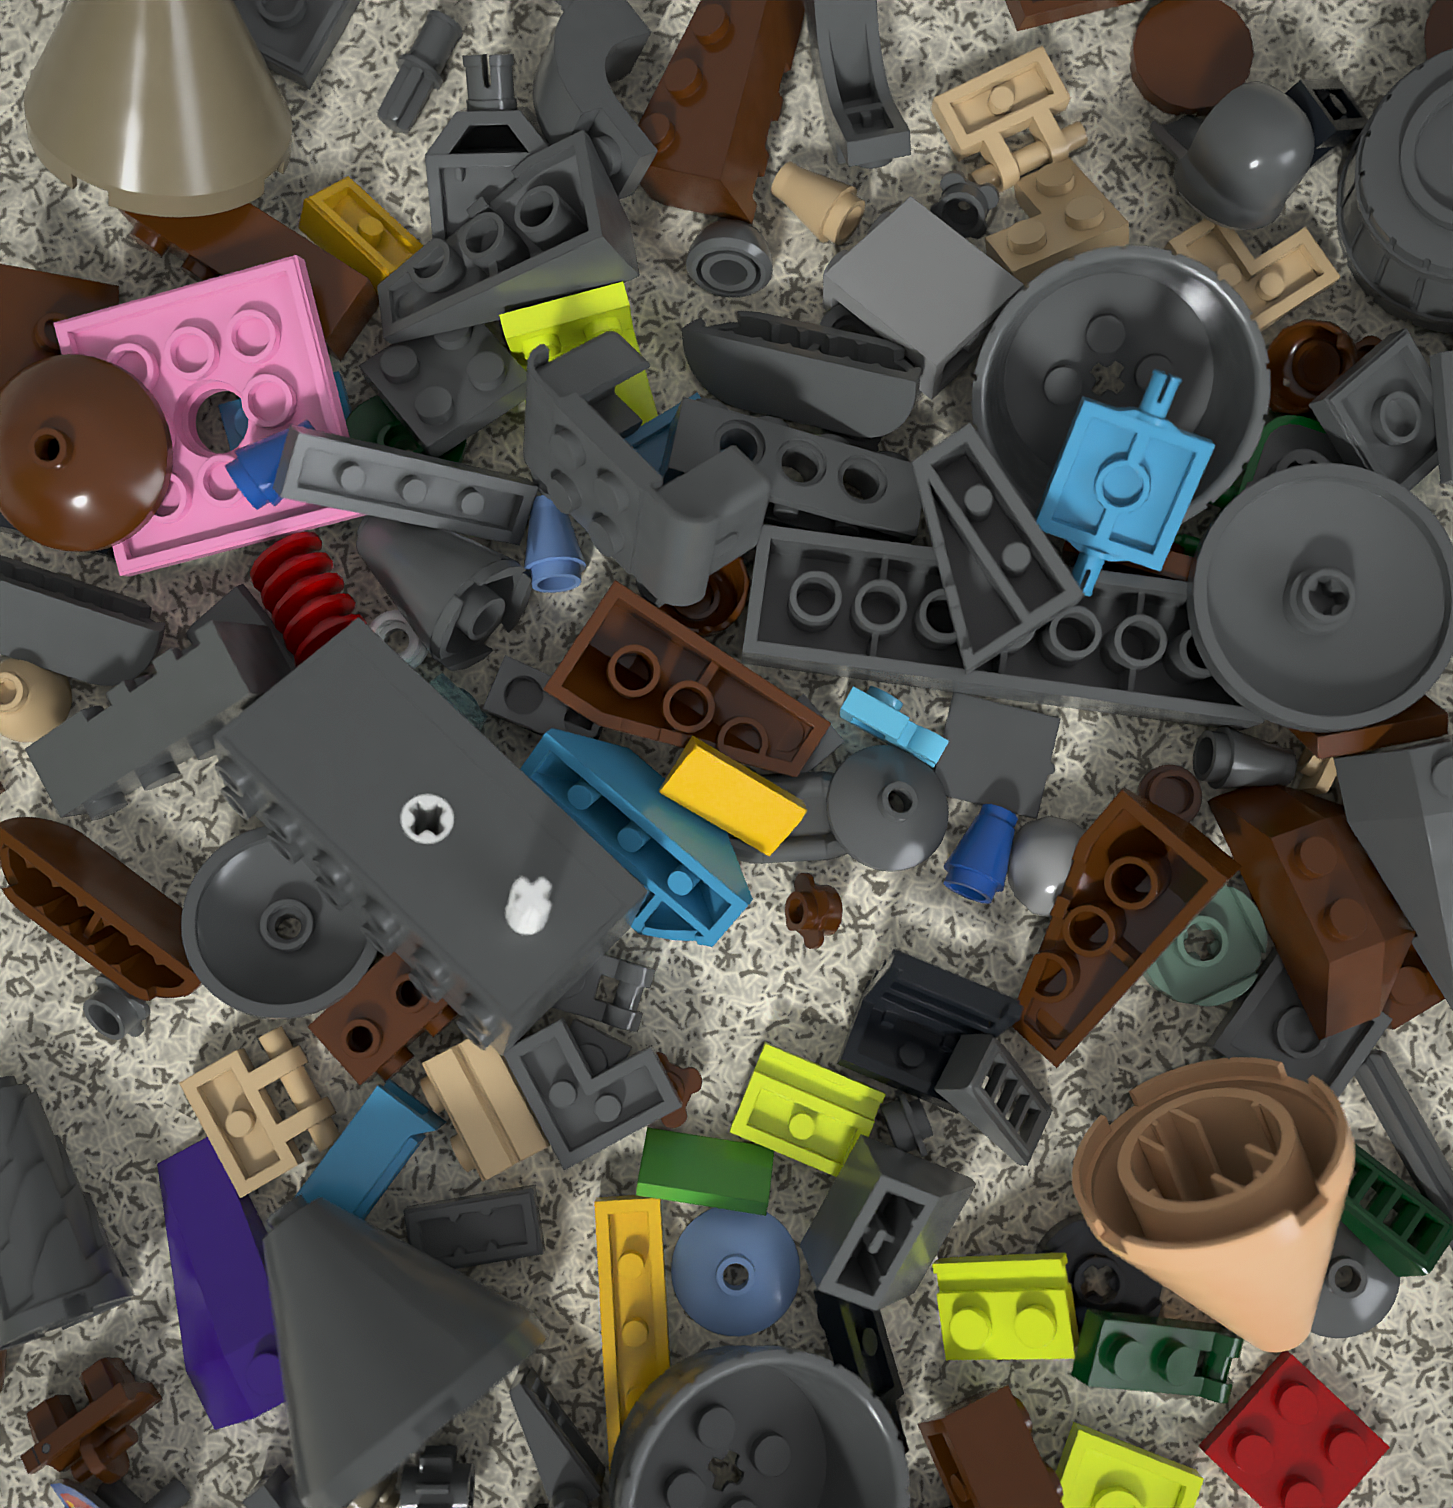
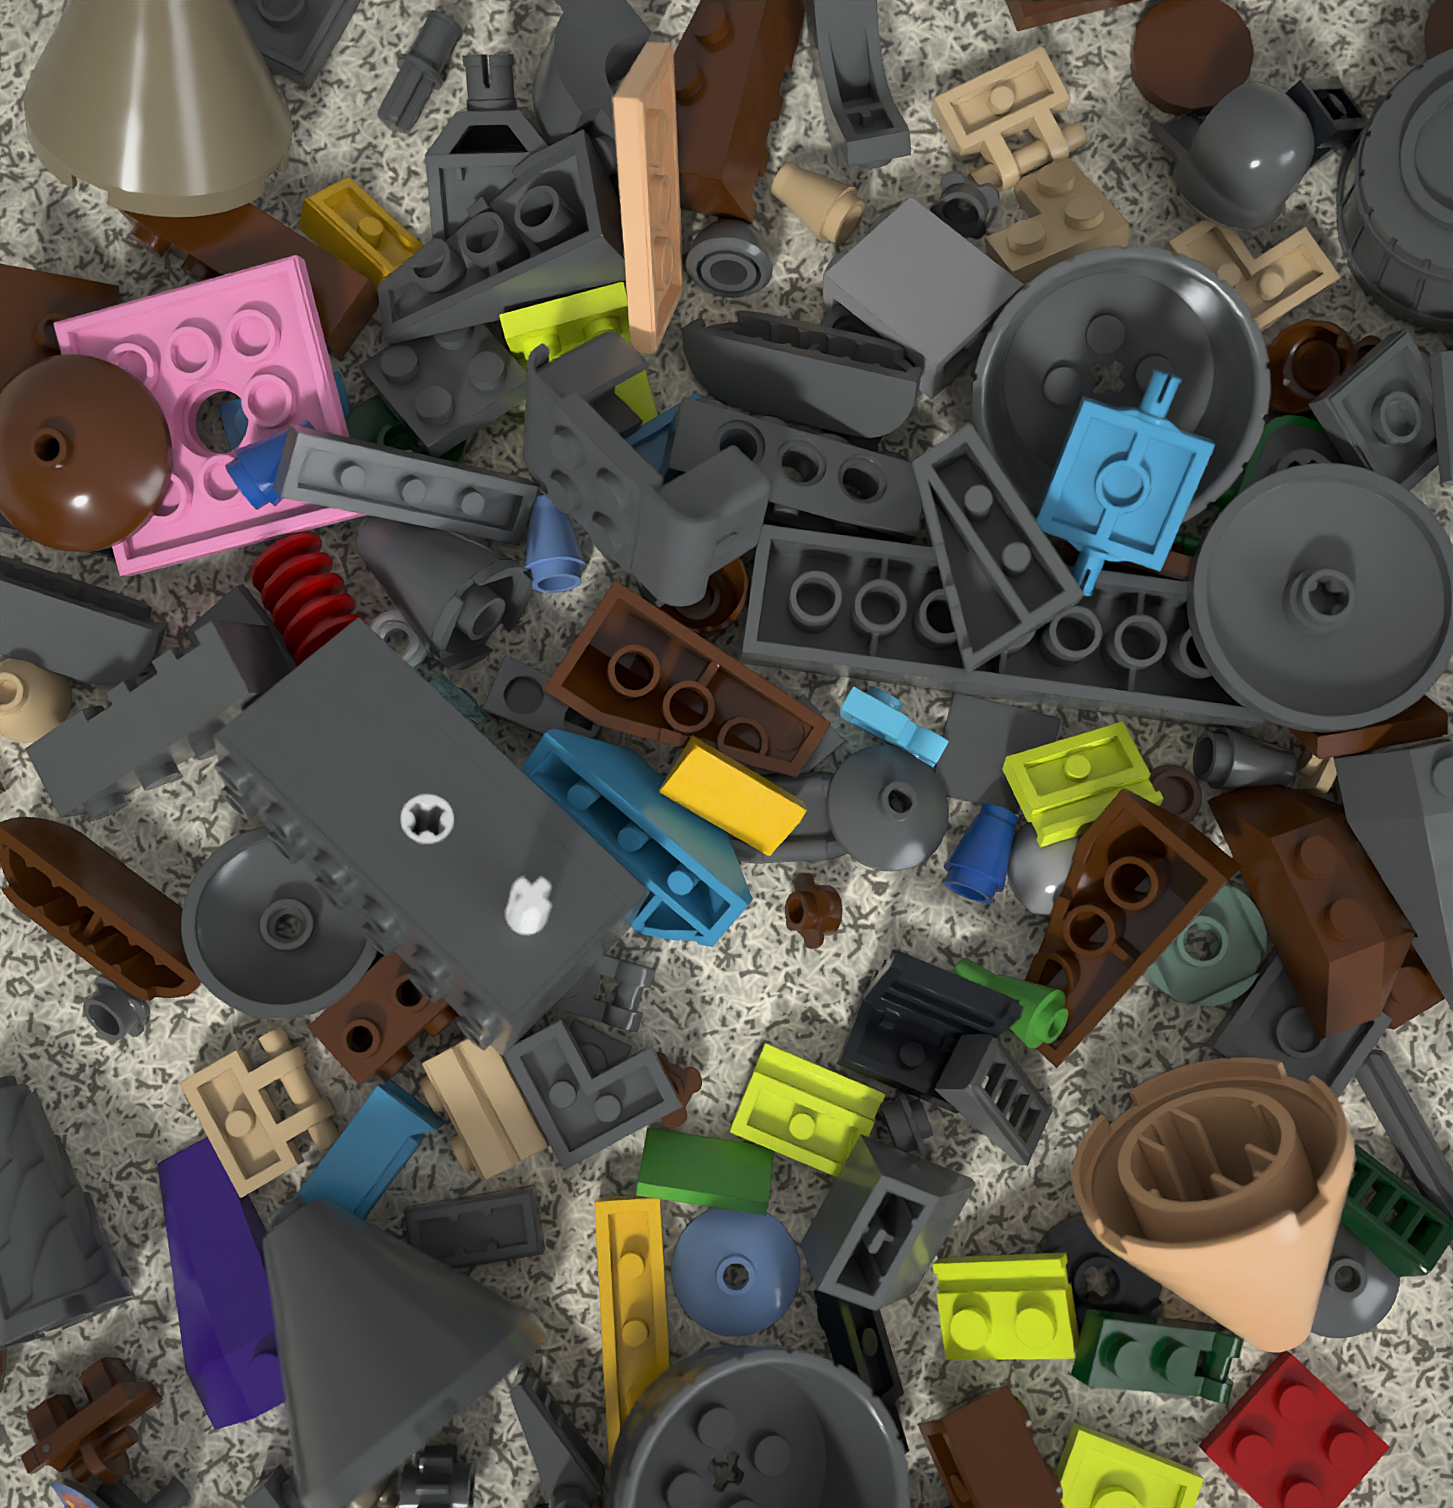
none -> light nougat tile [613,42,684,354]
none -> bright green cone [953,958,1068,1049]
none -> neon yellow plate [1002,721,1164,848]

